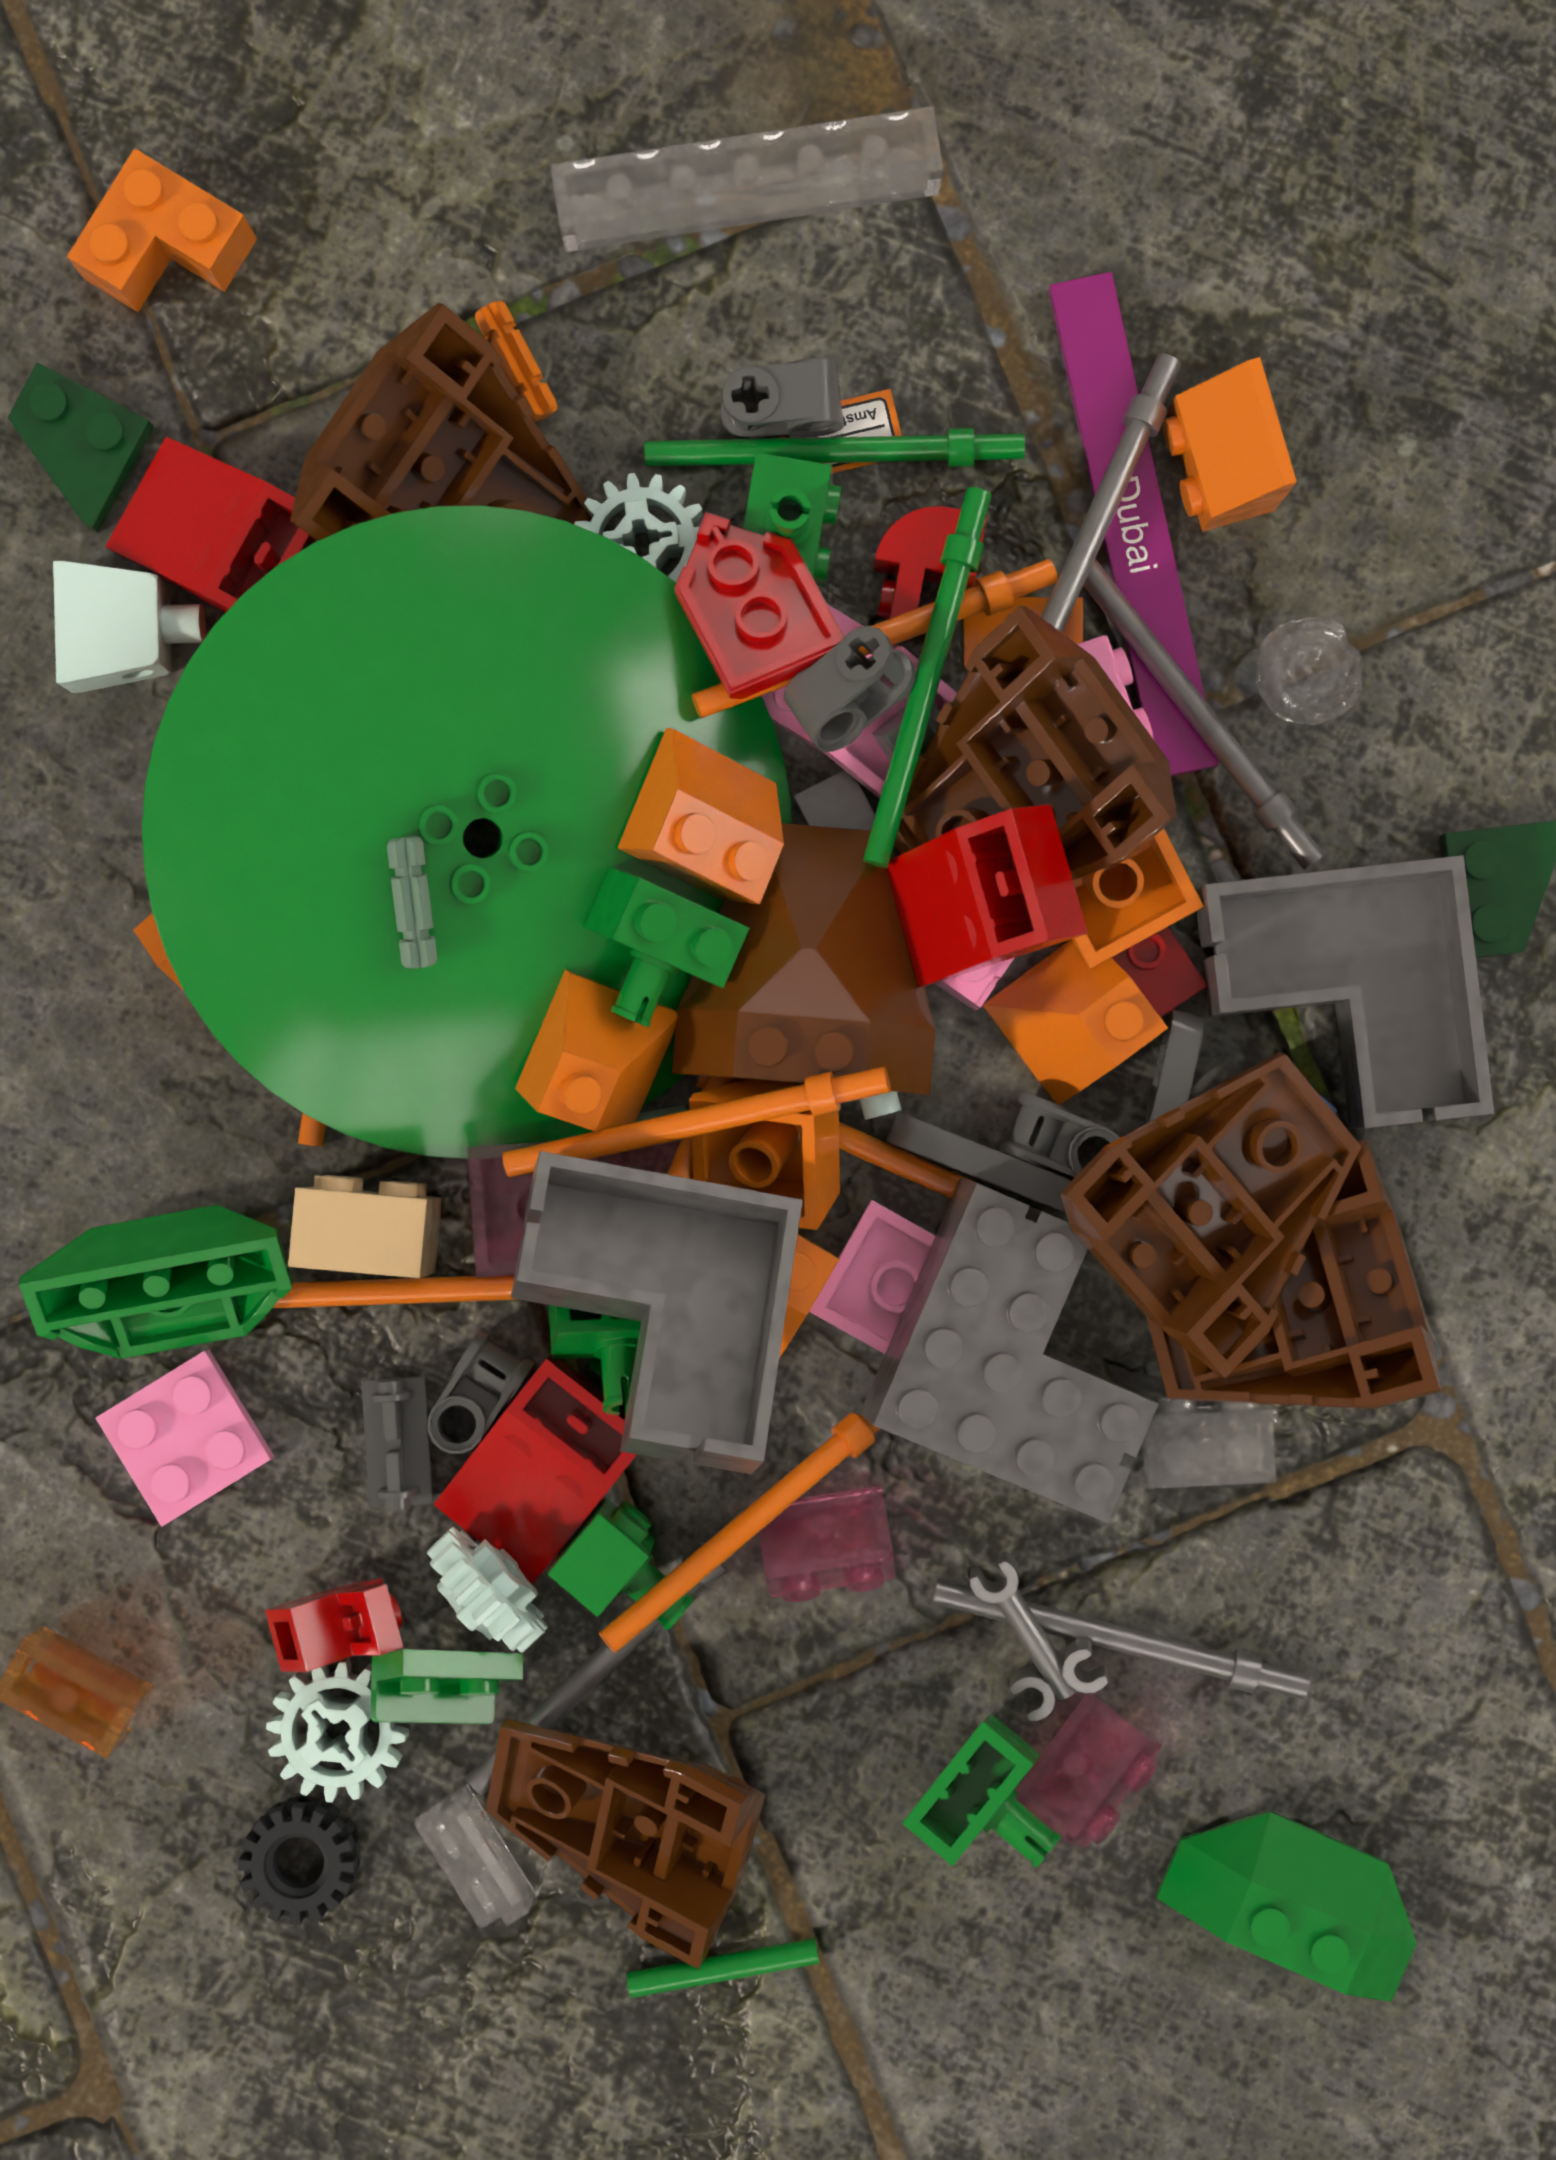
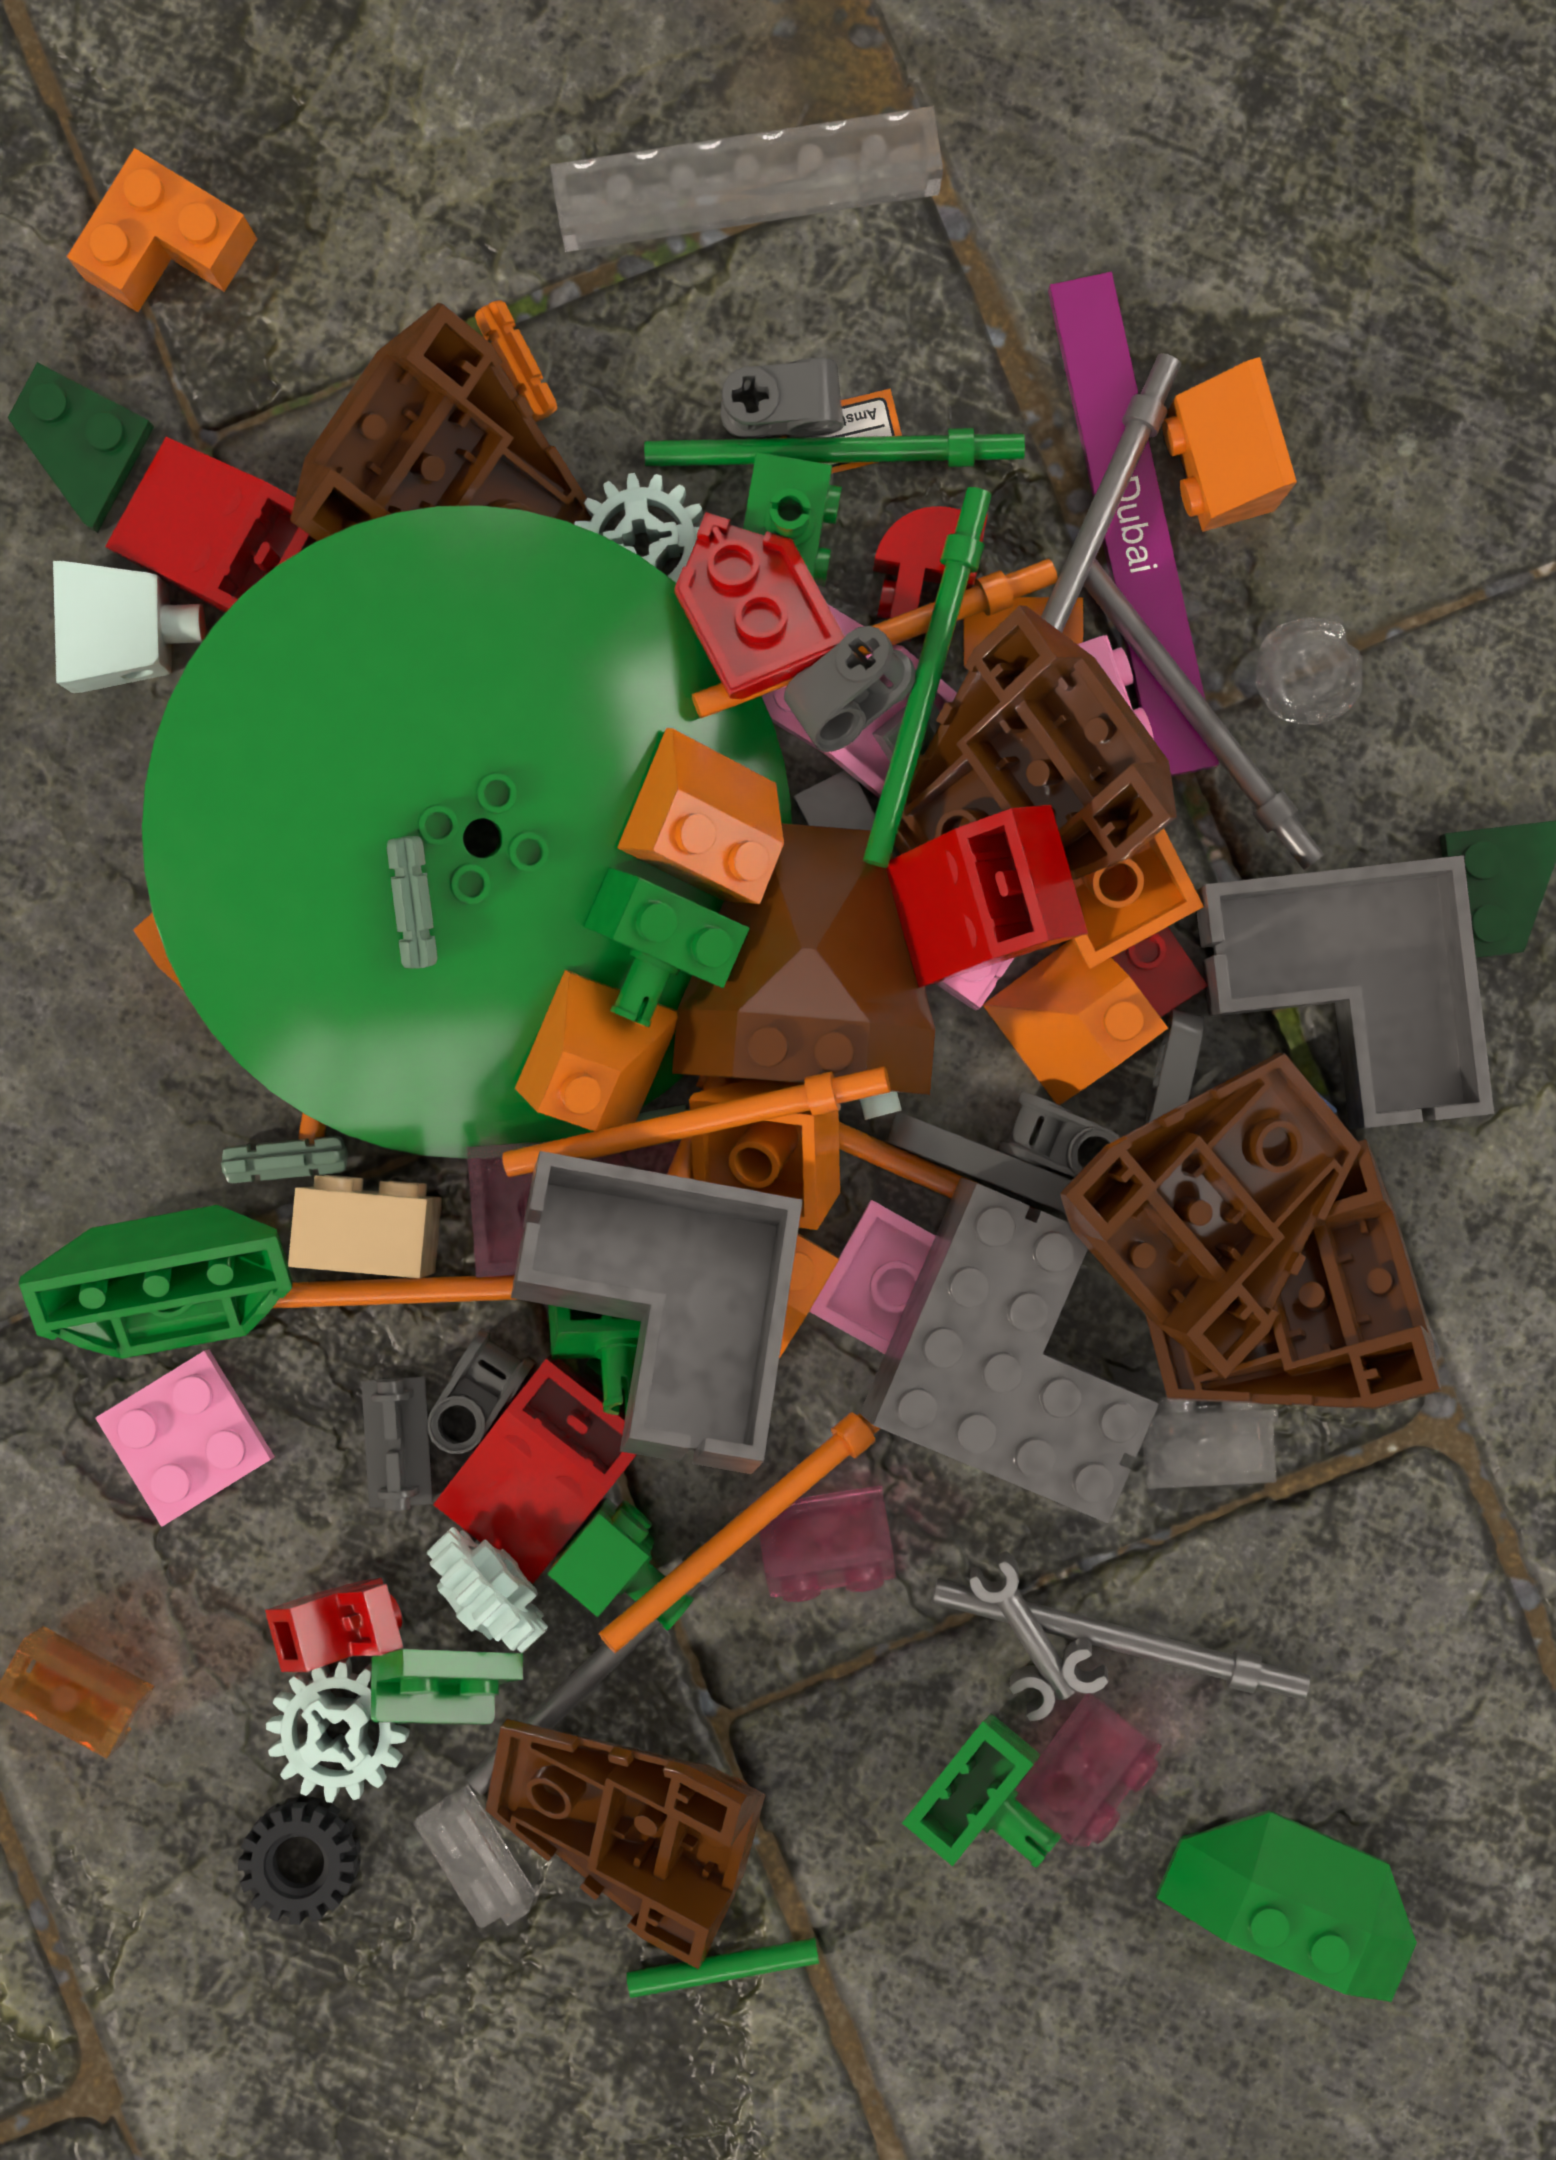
none -> sand green axle [221,1136,348,1184]

